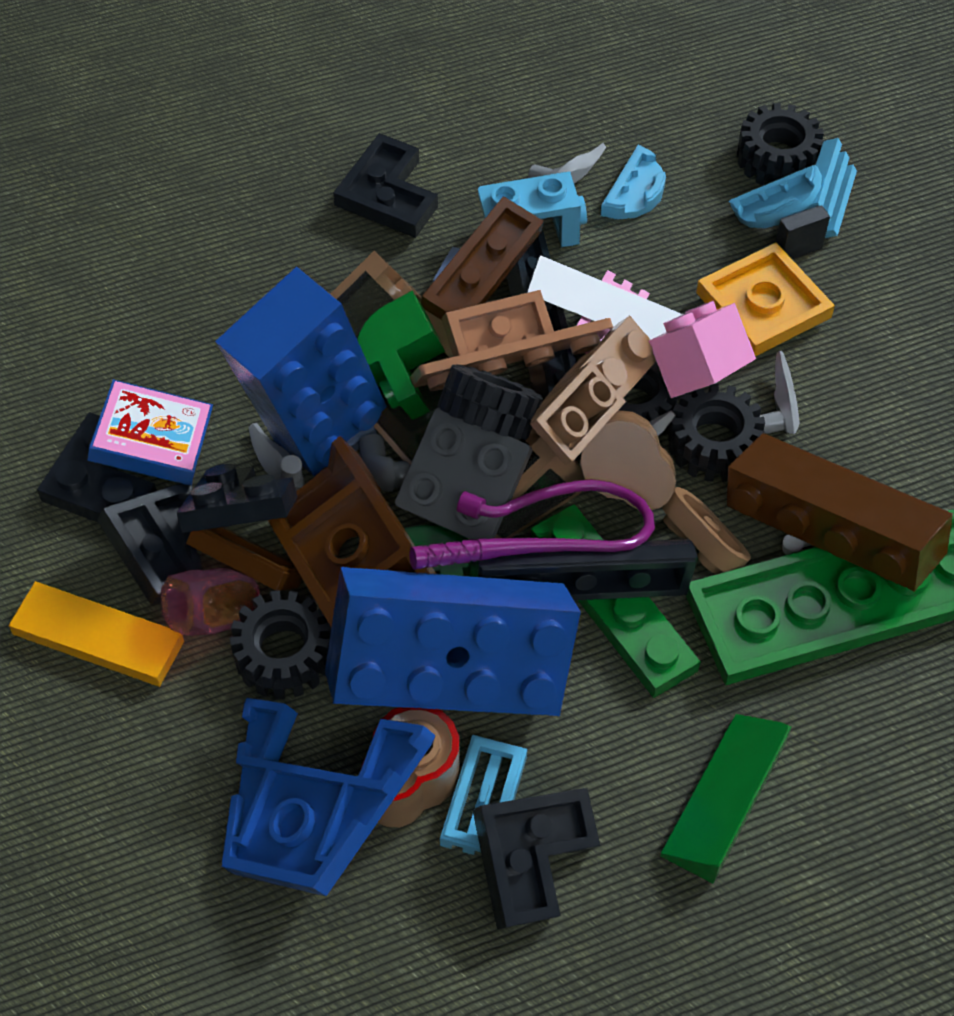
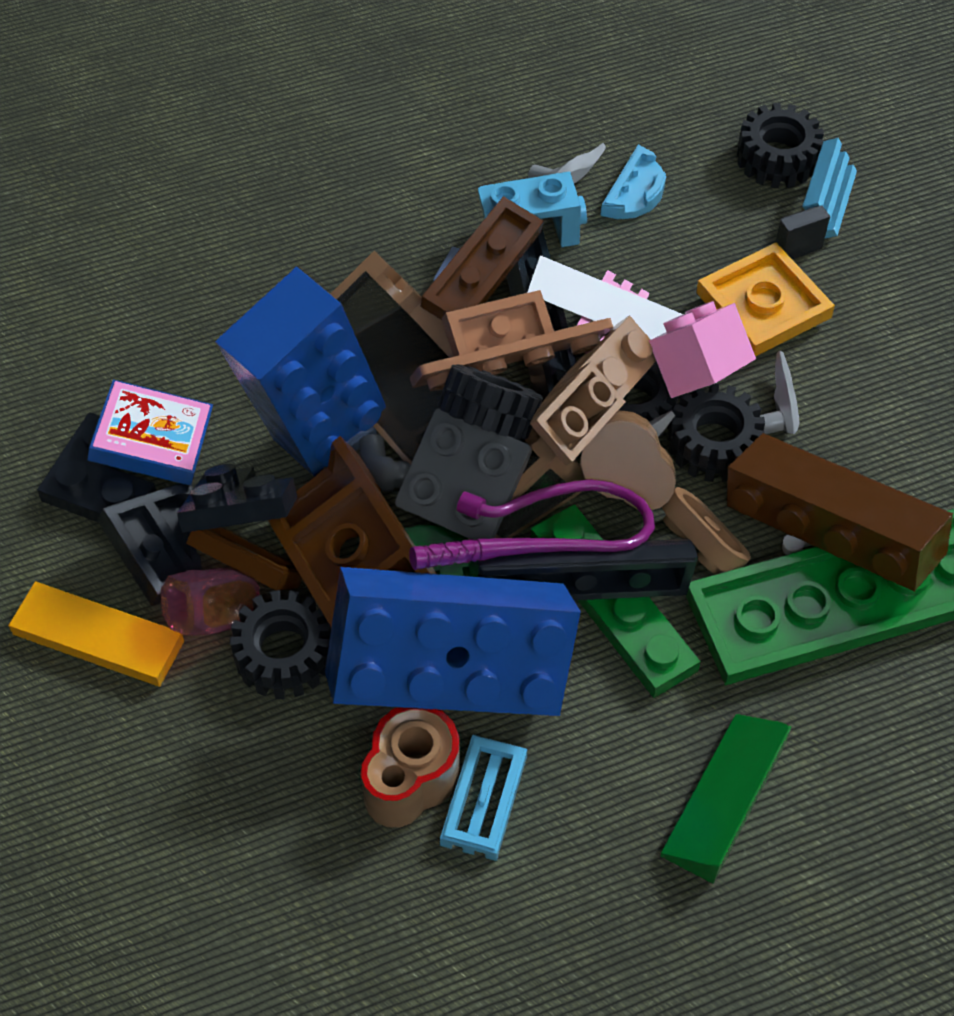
blue wing [221,698,435,896] -> none
light grey bar [248,423,305,491] -> none
black plate [333,133,438,238] -> none
green brick [357,290,446,421] -> none
black plate [472,788,600,930] -> none
medium azure tile [729,165,822,228] -> none

